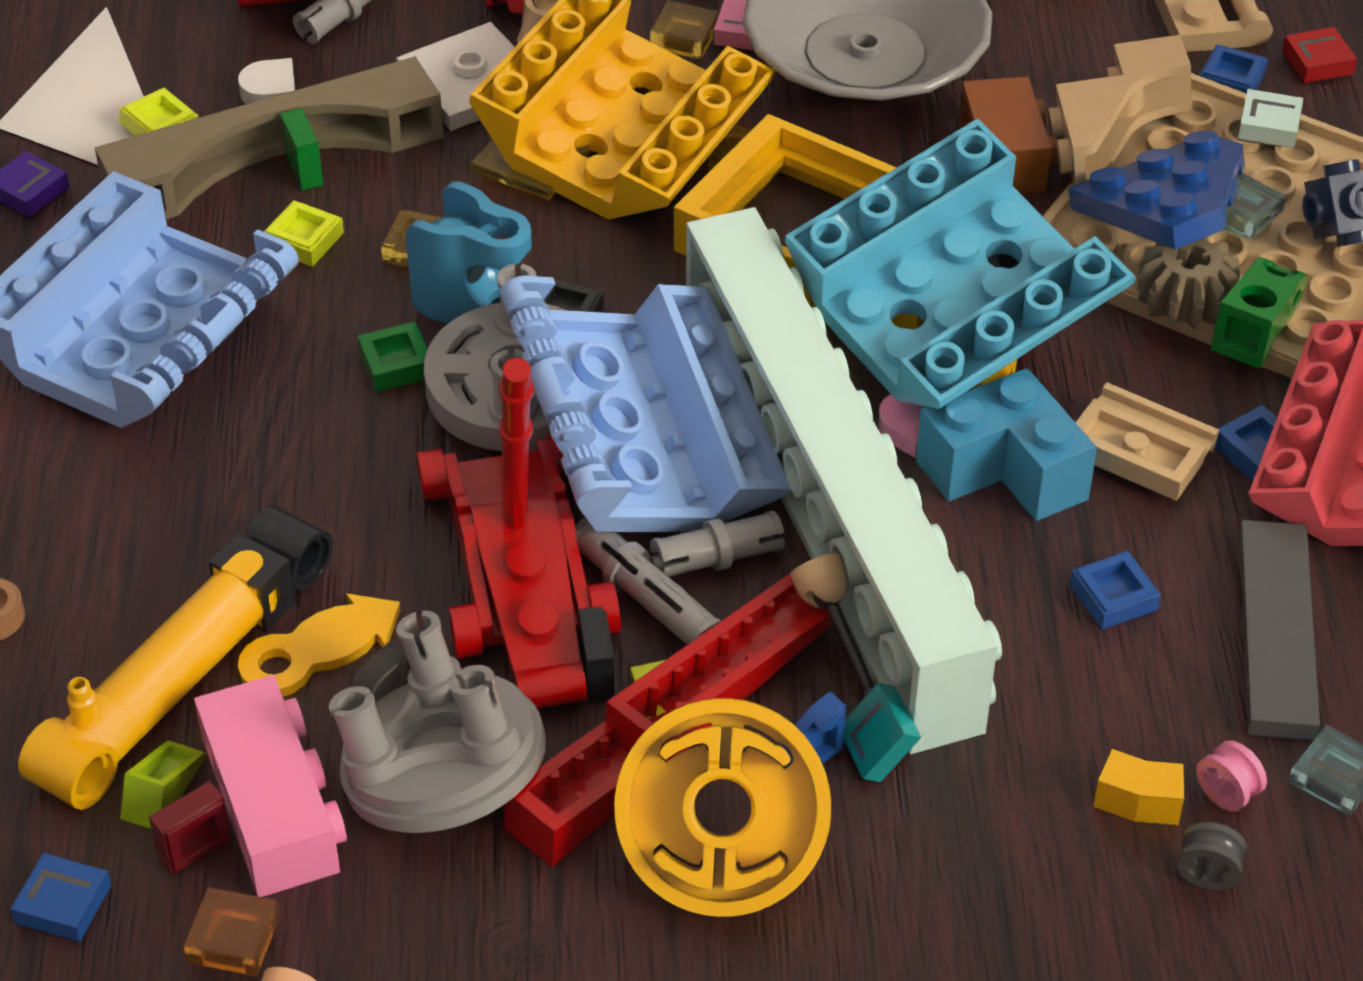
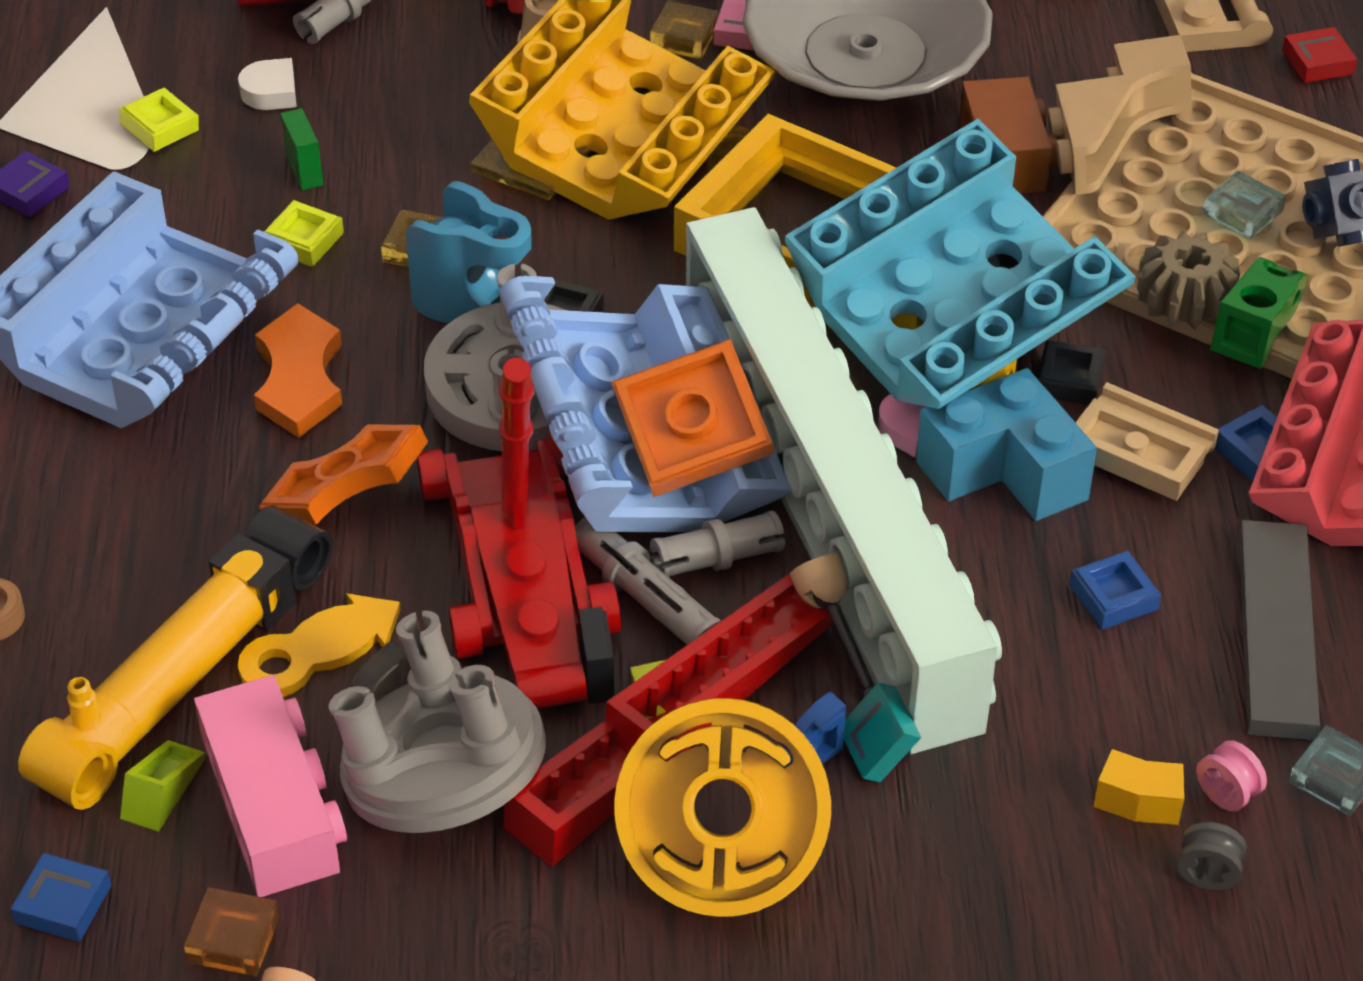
dark tan arch [94,56,444,219] -> none
dark red tile [149,781,231,875] -> none
green tile [357,321,428,392] -> none
white plate [396,22,514,131] -> none
blue plate [1068,131,1245,250] -> none
blue tile [1199,44,1268,94] -> none
light aqua tile [1238,89,1304,148] -> none
none -> orange tile [253,303,343,438]
none -> orange tile [259,424,428,525]
none -> orange tile [611,339,775,497]
none -> black tile [1037,340,1106,405]

